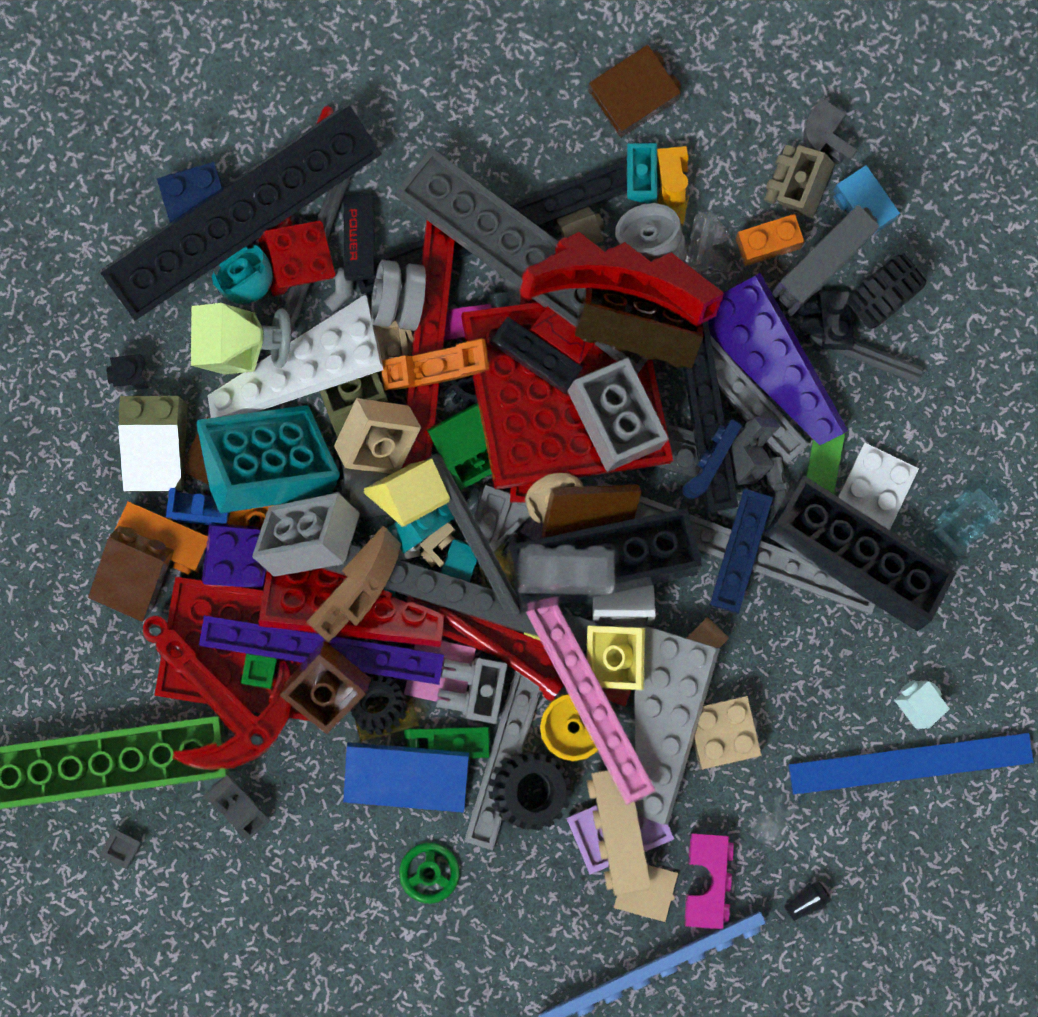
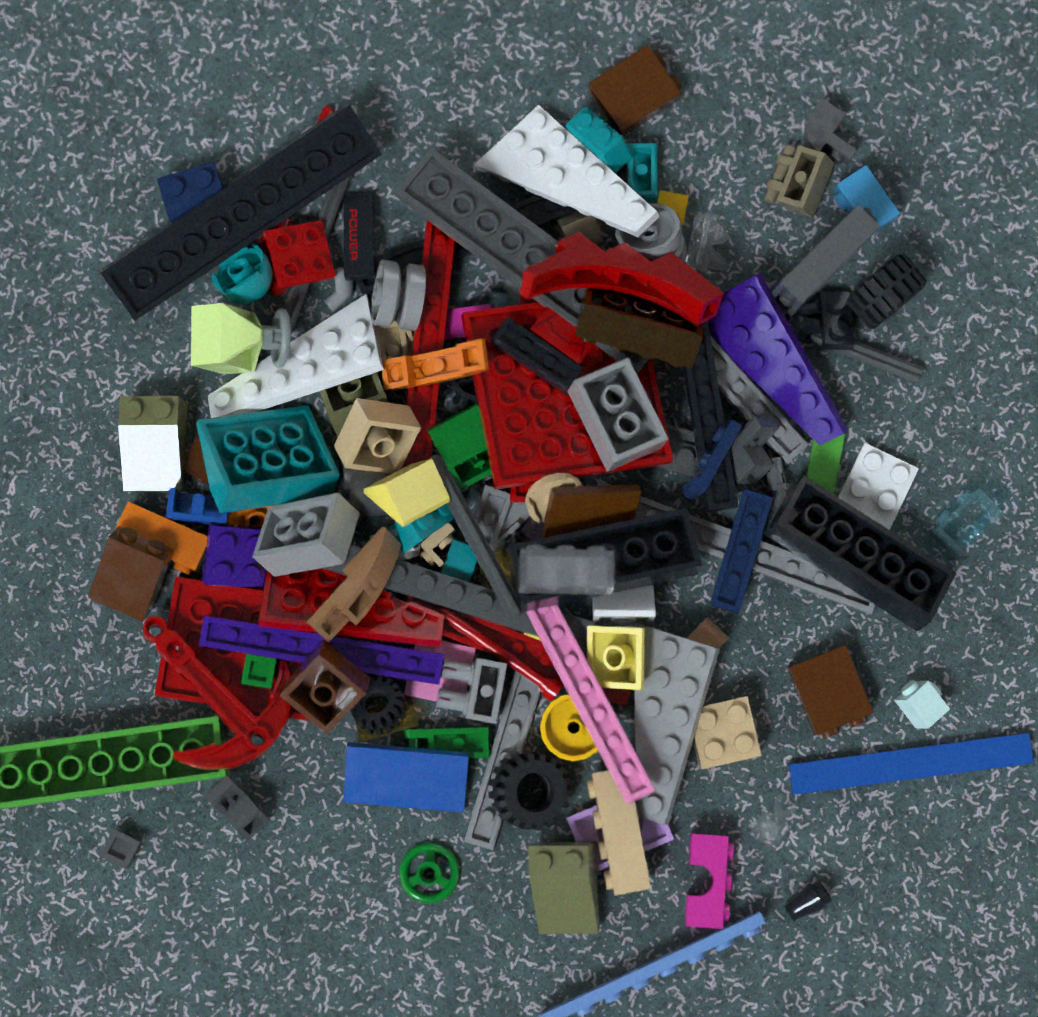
black brick [107,354,148,392] -> none
tan piece [614,865,678,922] -> none
light orange leg [657,146,688,207] -> none
orange brick [736,214,804,266] -> none
none -> white wing [474,105,659,237]
none -> olive slope [528,841,600,934]
none -> teal brick [566,107,632,173]
none -> reddish brown brick [787,645,873,739]

